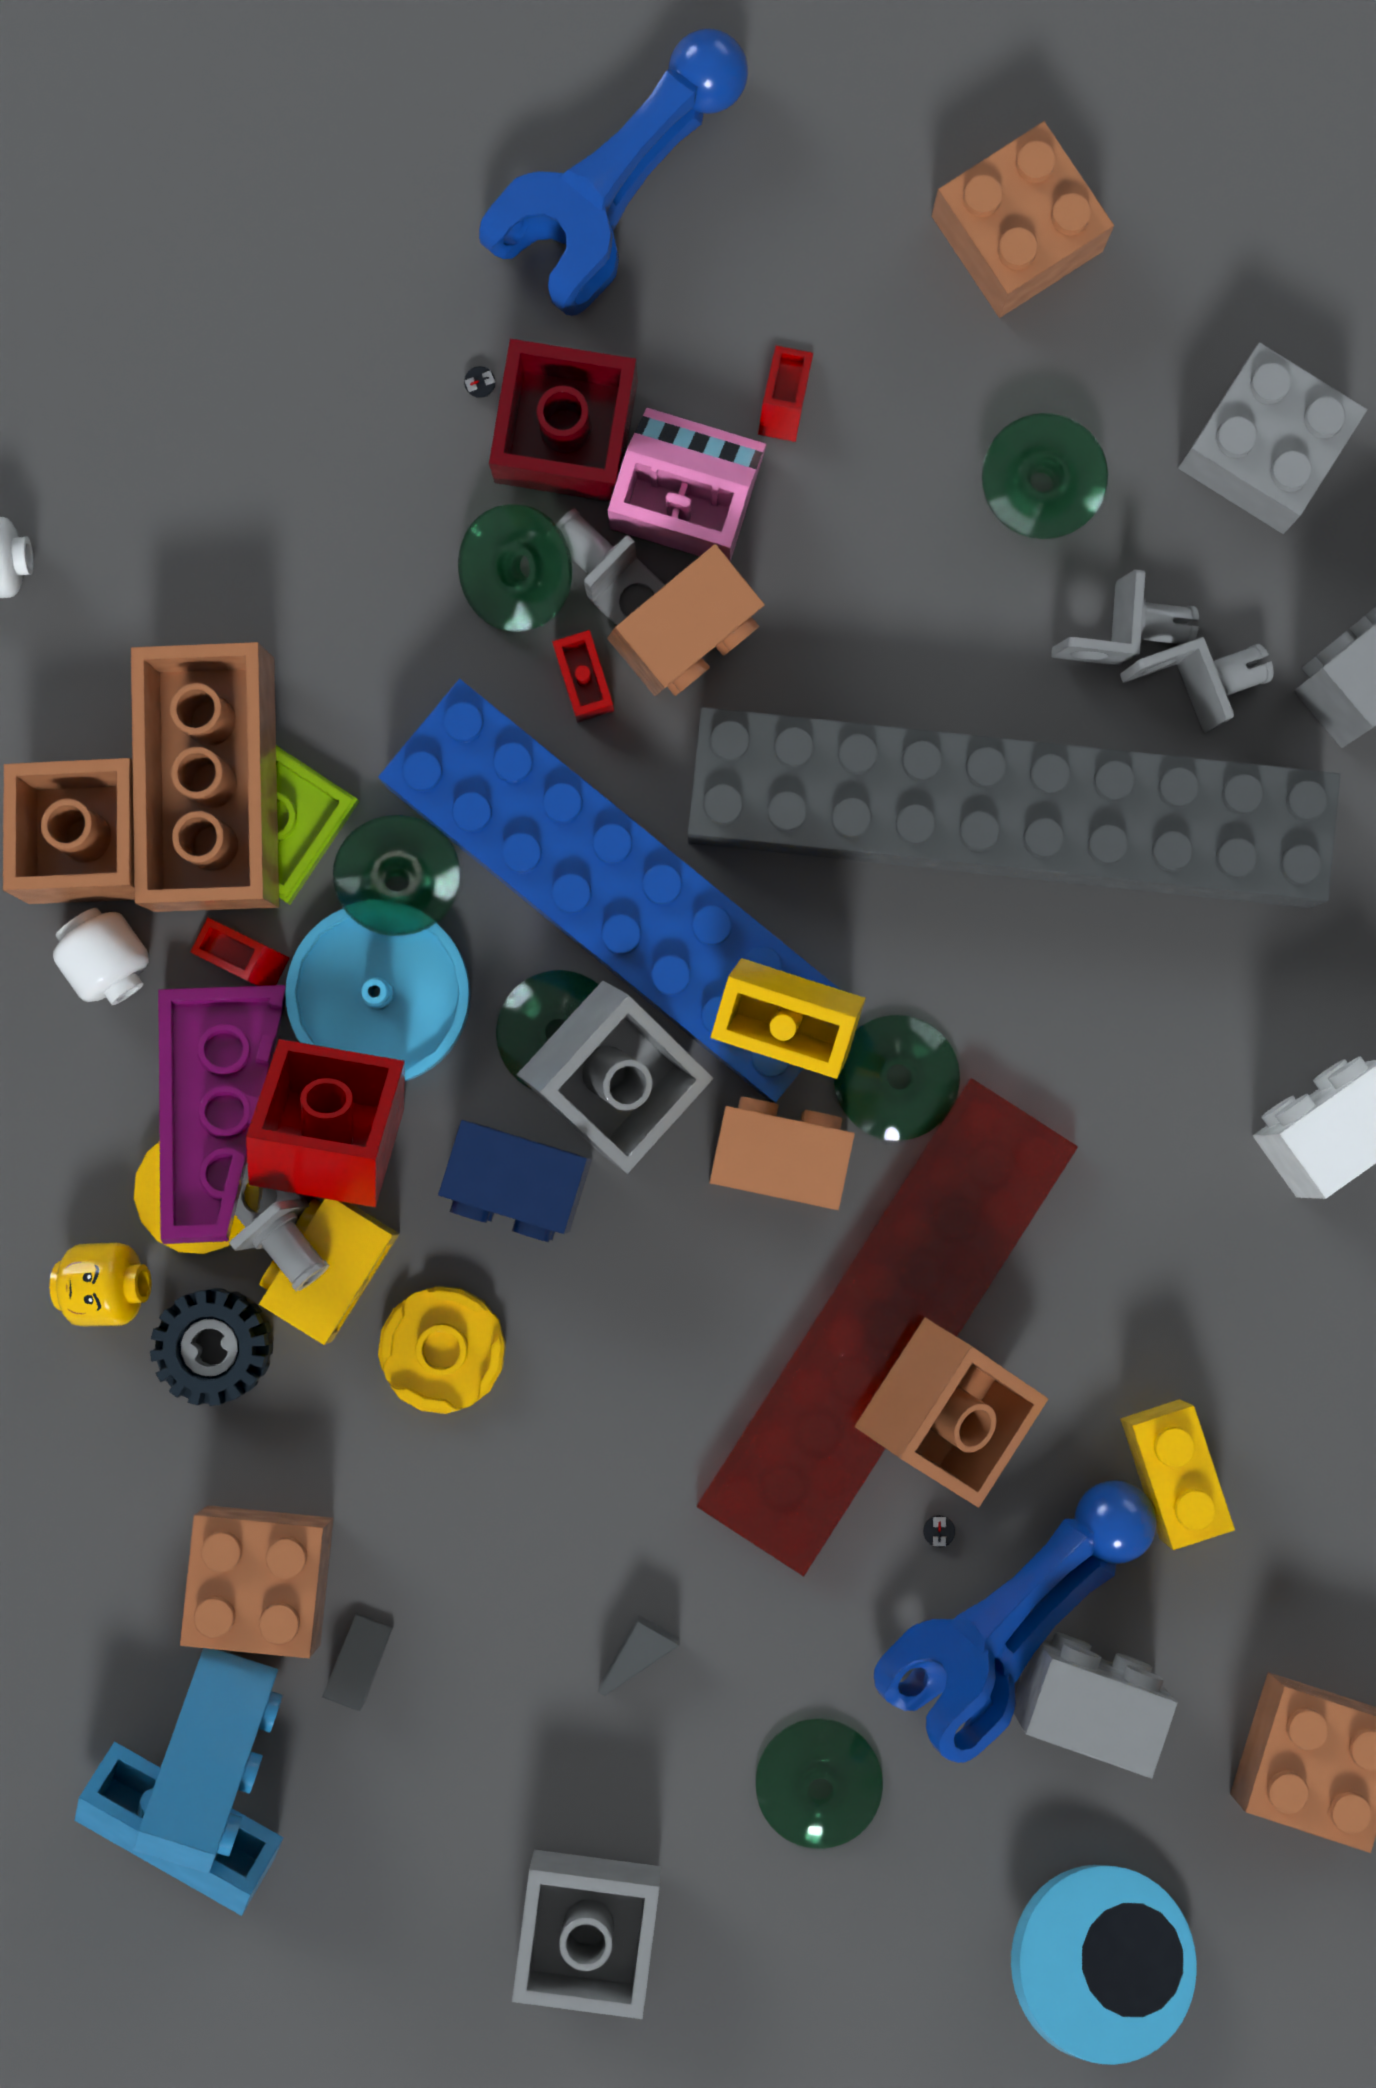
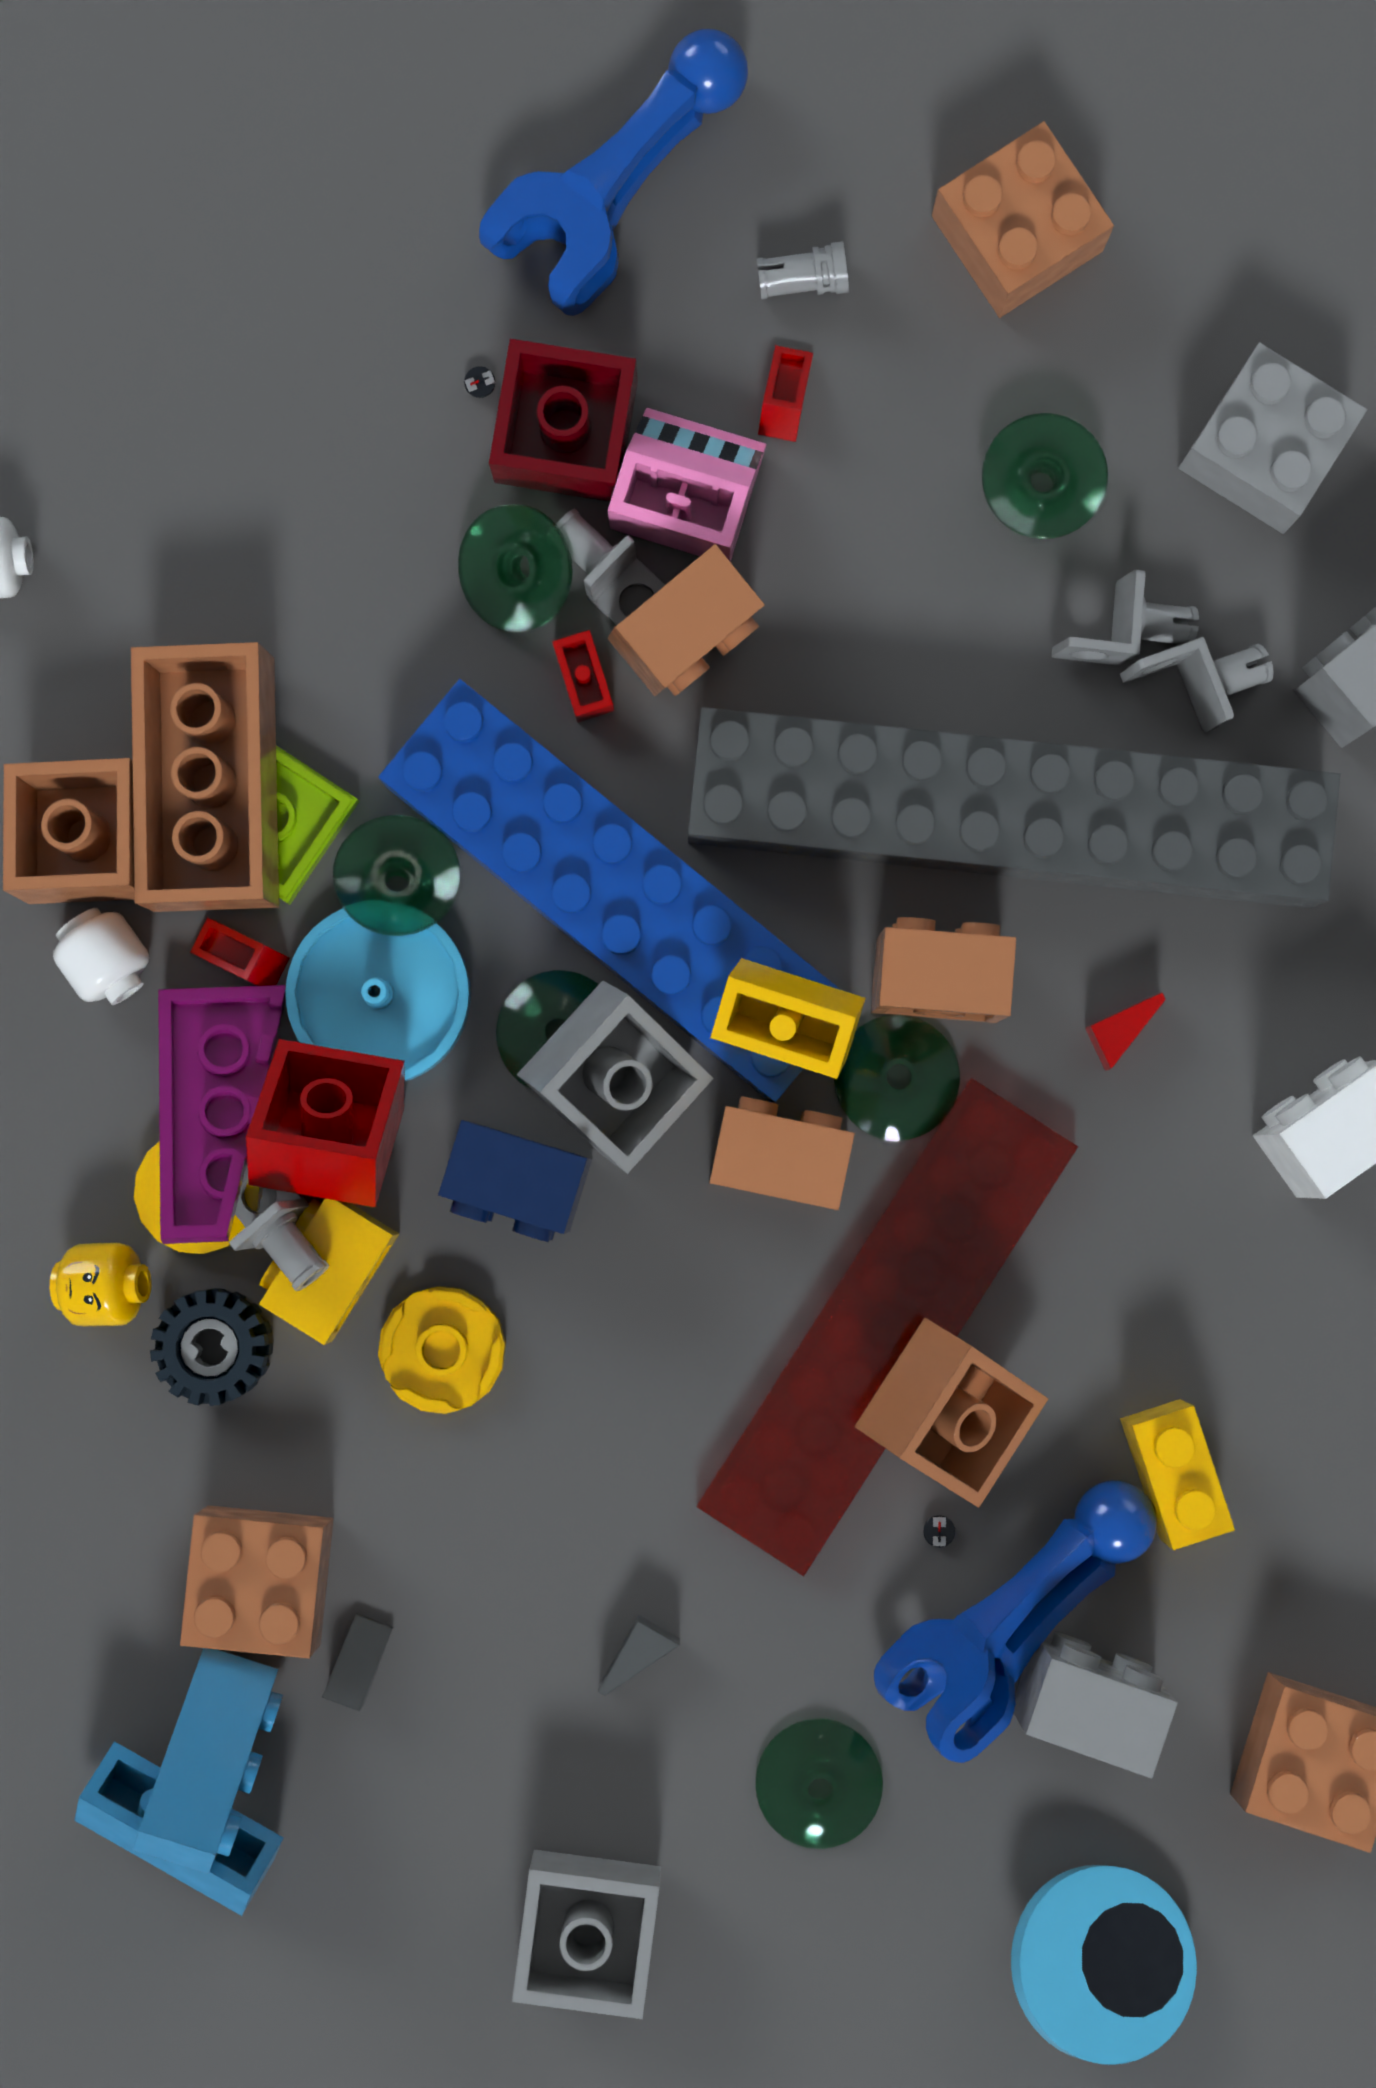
none -> light grey pin [757,241,849,299]
none -> nougat brick [871,917,1016,1023]
none -> red piece [1085,992,1166,1071]

